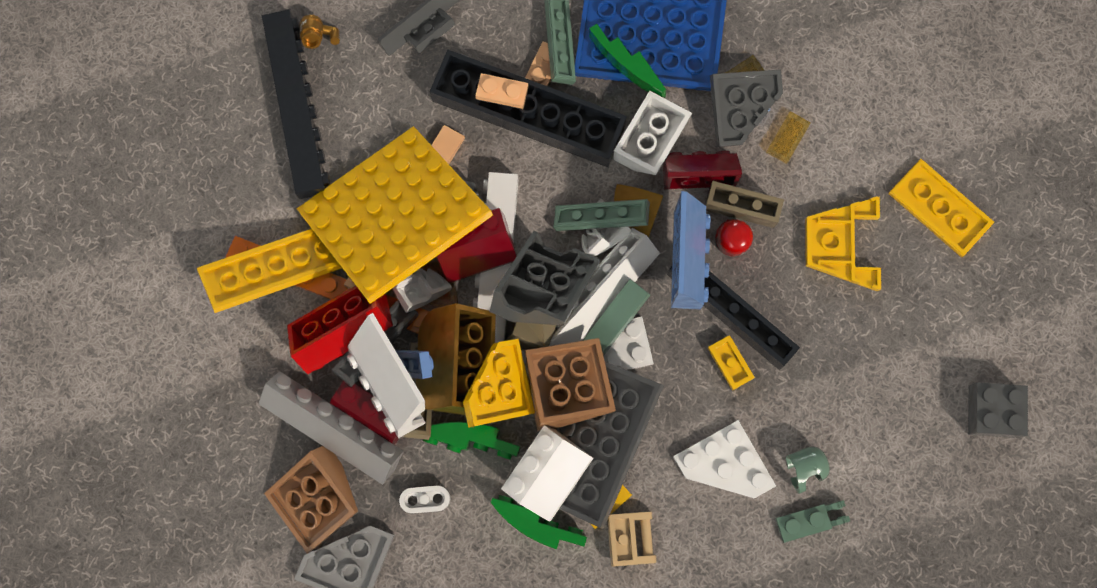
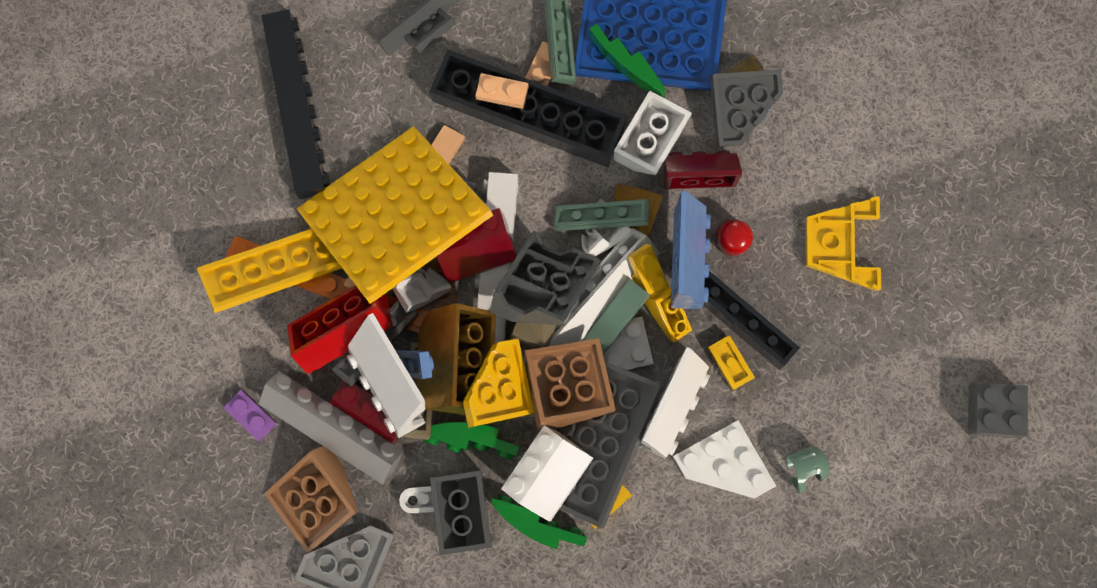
pearl gold piece [300,15,340,49] -> none
tan plate [607,512,656,567] -> none
dark tan brick [705,181,784,228] -> none
clear yellow tile [766,111,811,164] -> none
sand green hinge [775,500,850,543] -> none
yellow tile [888,159,994,258] -> none
none -> medium lavender plate [224,390,277,442]
none -> dark grey slope [430,470,492,555]
none -> yellow slope [627,244,692,343]
none -> white piece [639,347,710,459]

